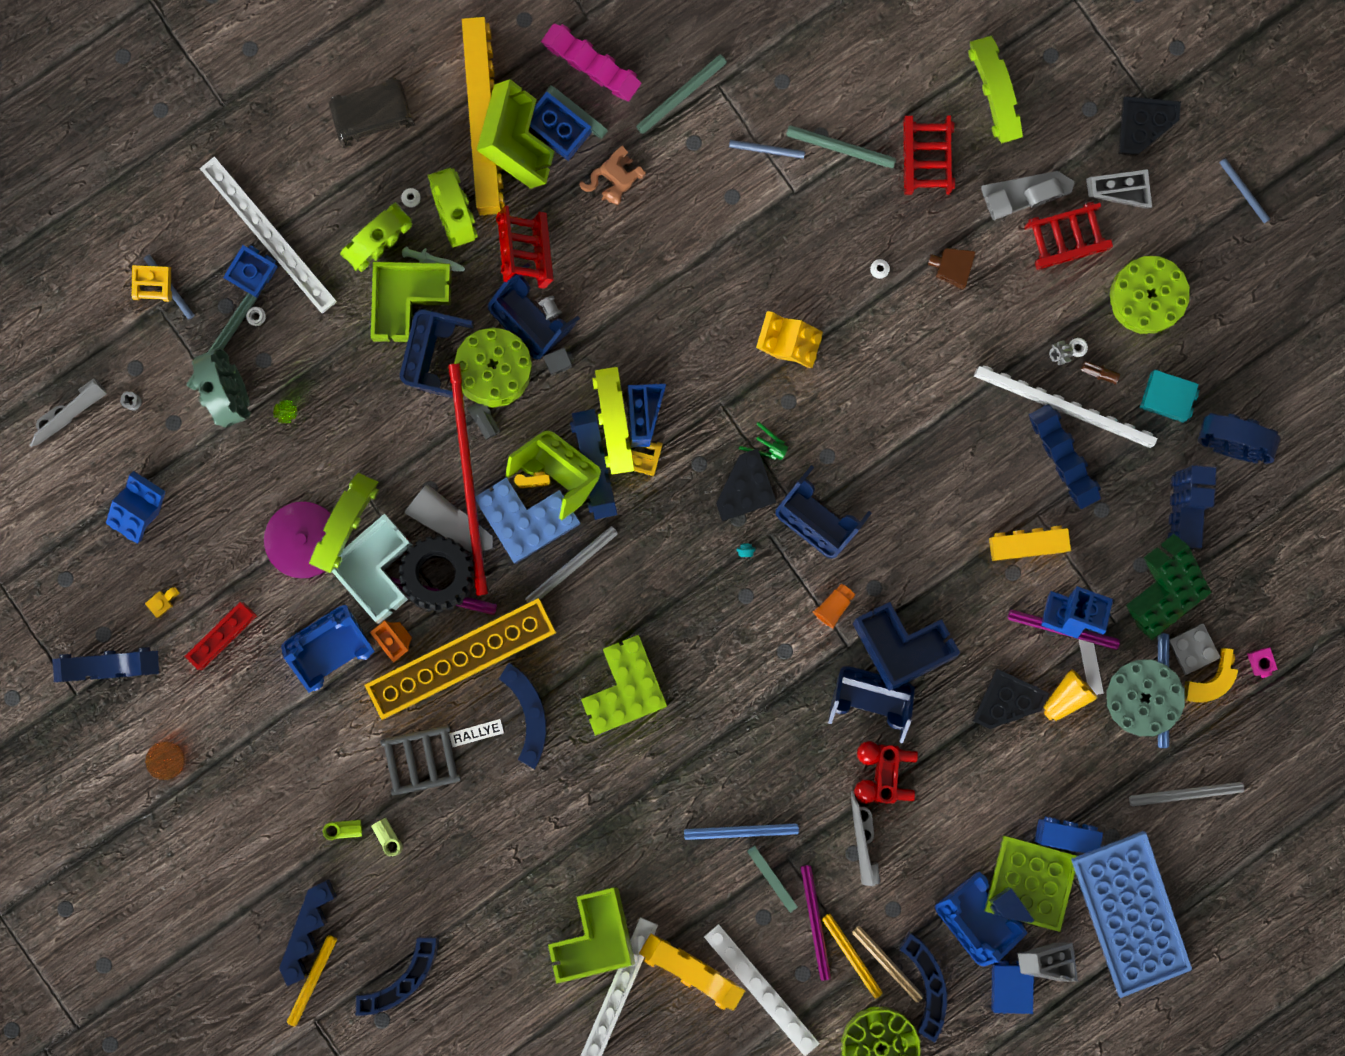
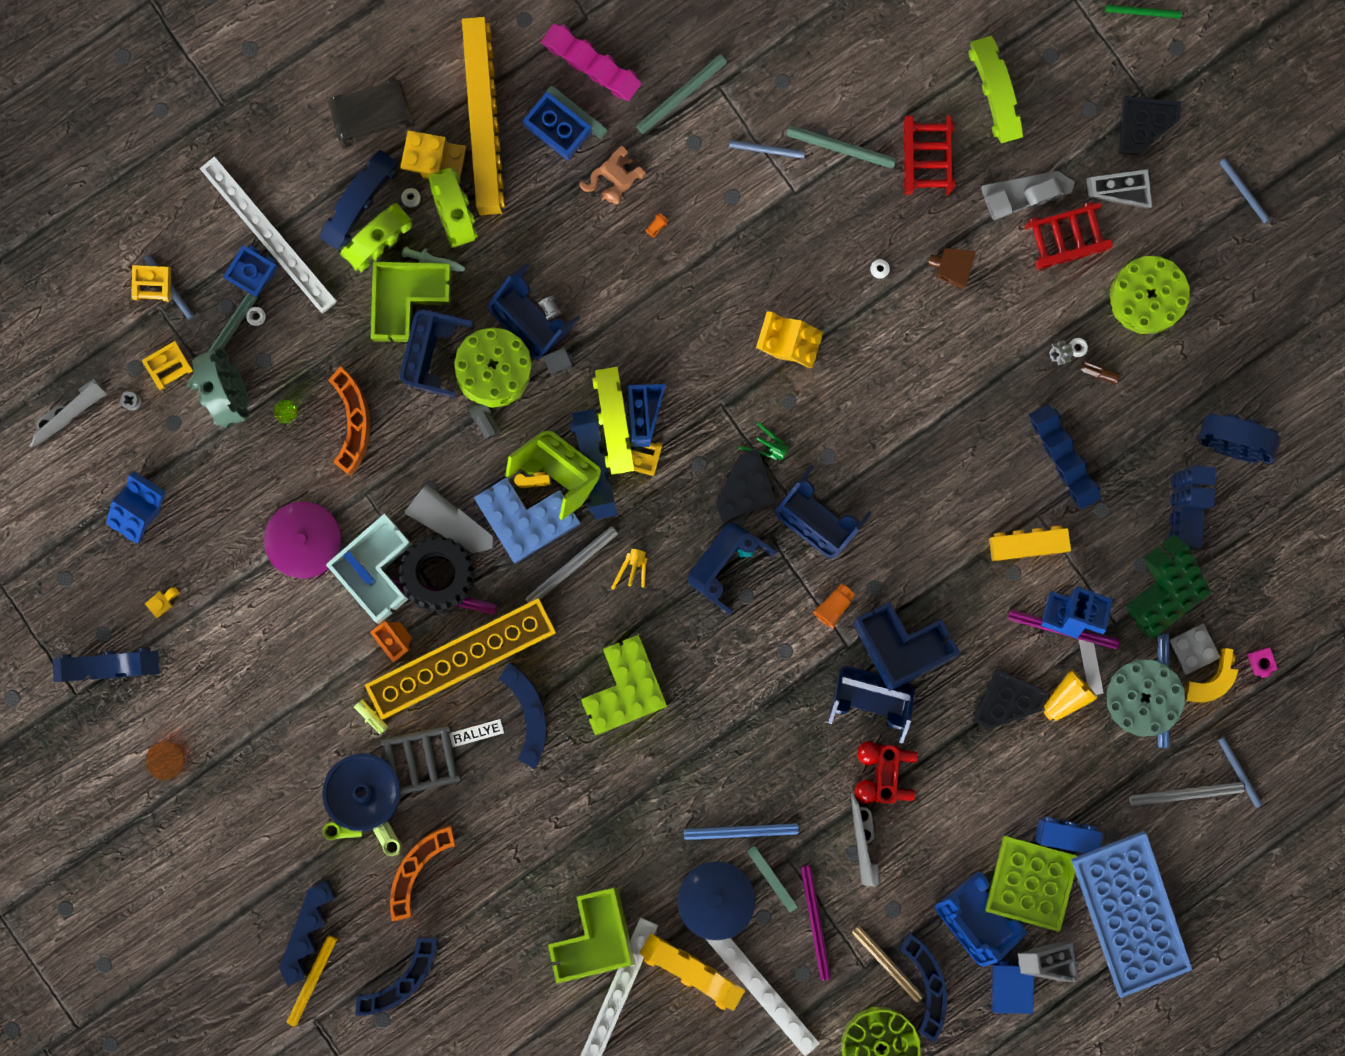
red brick [184,602,257,670] -> none
blue windscreen [281,605,375,693] -> none
lime brick [309,473,379,573] -> none
red piece [448,363,488,595] -> none
lime piece [477,79,555,189] -> none
red fence [496,205,554,289] -> none
yellow axle [822,914,883,999] -> none
white plate [974,366,1157,448] -> none
dark blue slope [989,887,1034,923] -> none
teal brick [1140,370,1199,422] -> none
none -> yellow plate [142,341,193,390]
none -> dark blue brick [319,150,399,250]
none -> dark blue dish [322,754,401,832]
none -> orange brick [328,366,371,476]
none -> blue tile [344,551,376,586]
none -> yellowish green axle [354,699,388,734]
none -> orange brick [390,824,456,922]
none -> yellow bracket [401,130,467,185]
none -> yellow plant [611,549,648,589]
none -> orange pin [645,213,668,238]
none -> dark blue dish [678,862,755,941]
none -> dark blue windscreen [688,523,777,615]
none -> green bar [1105,4,1182,19]
none -> sand blue bar [1218,737,1262,808]

